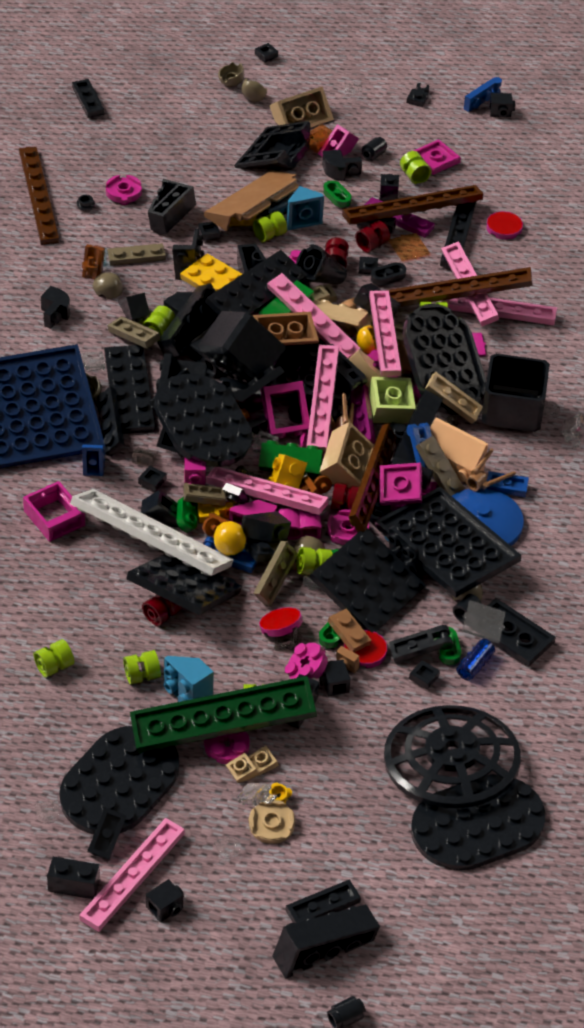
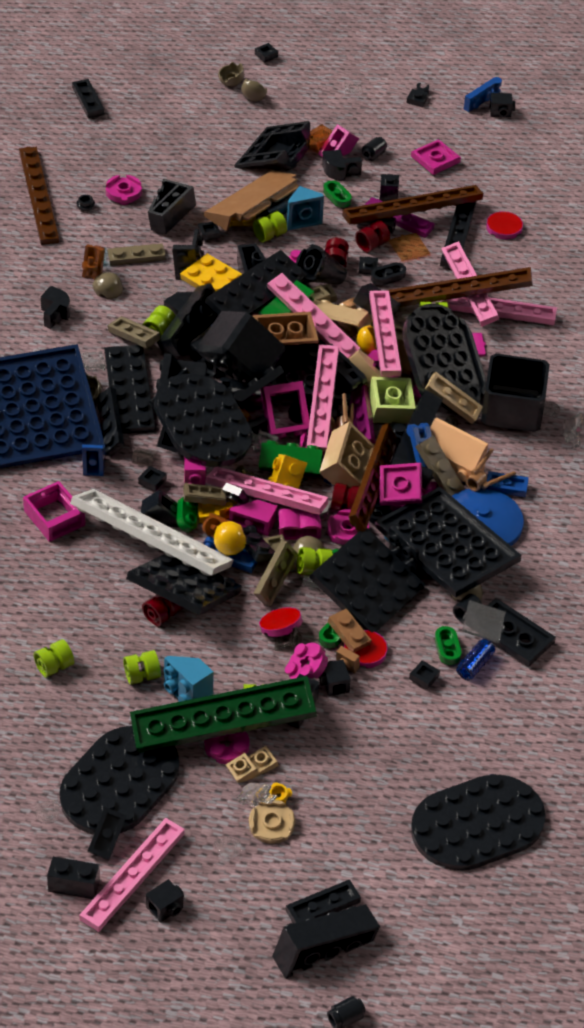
black slope [118,292,150,323] -> none
black slope [241,511,291,543] -> none
tan slope [269,87,334,128] -> none
dark orange hips [299,474,332,496] -> none
black dish [384,705,521,809] -> none
black plate [389,625,453,664] -> none
lime wheel [400,151,432,184] -> none

